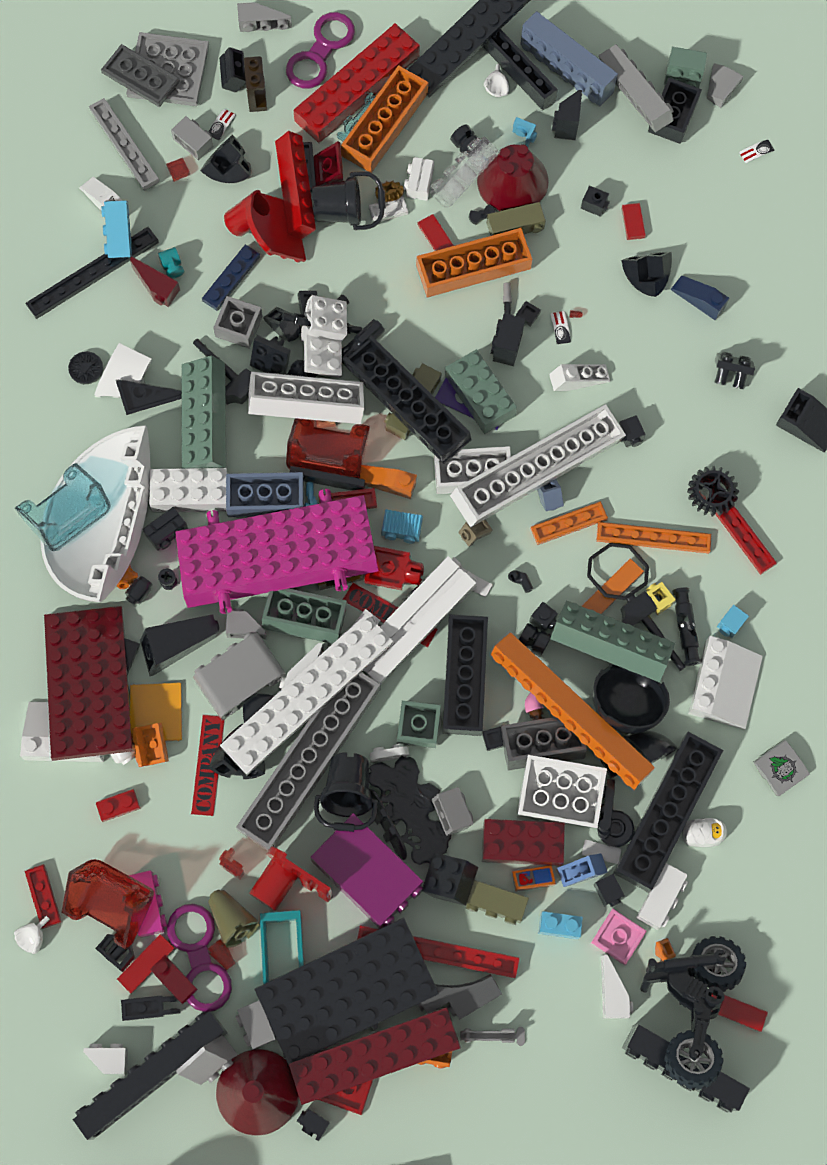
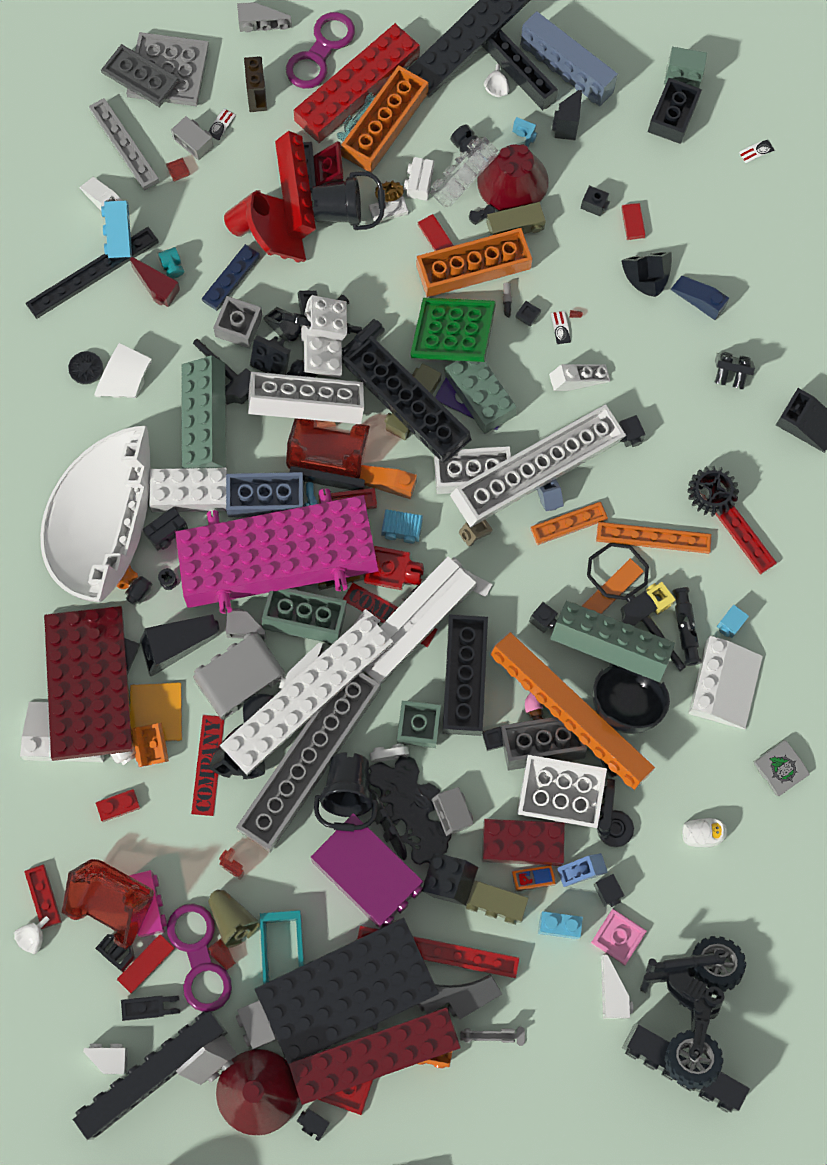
clear light blue windscreen [15,463,111,551] -> none
black wing [116,379,182,415] -> none
dark red slope [150,955,198,1004] -> none
black brick [200,134,251,183] -> none
black brick [219,47,246,92] -> none
red piece [249,846,333,911] -> none
black brick [490,313,525,366] -> none
black arm [508,570,534,593] -> none
black wheel [519,623,552,657] -> none
white sticker [582,839,621,864] -> none
light grey brick [598,44,673,132] -> none
black brick [613,731,724,893] -> none
black brick [623,731,678,764] -> none
white brick [636,863,688,930] -> none
orange slope [655,938,676,961] -> none
light grey slope [707,63,744,108] -> none
red tile [711,994,768,1032] -> none
none -> green plate [410,298,496,362]

